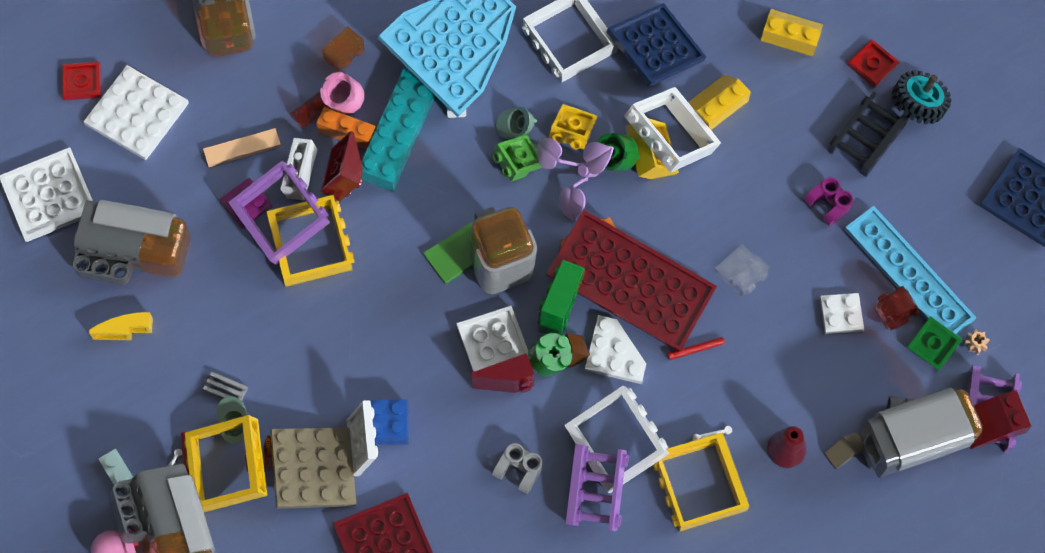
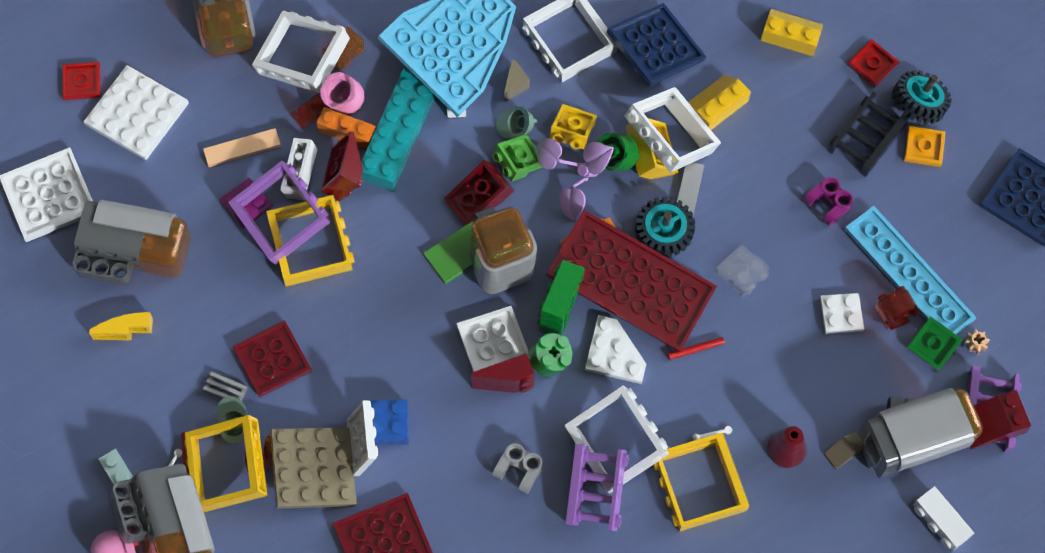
reddish brown tile [565,333,590,367] -> none
none -> dark red plate [233,320,312,398]
none -> white window [252,11,350,93]
none -> dark red slope [444,160,515,226]
none -> dark tan slope [504,60,530,101]
none -> wheel [635,197,695,257]
none -> light grey tile [677,162,704,218]
none -> light orange tile [904,126,945,167]
none -> white brick [913,486,974,552]

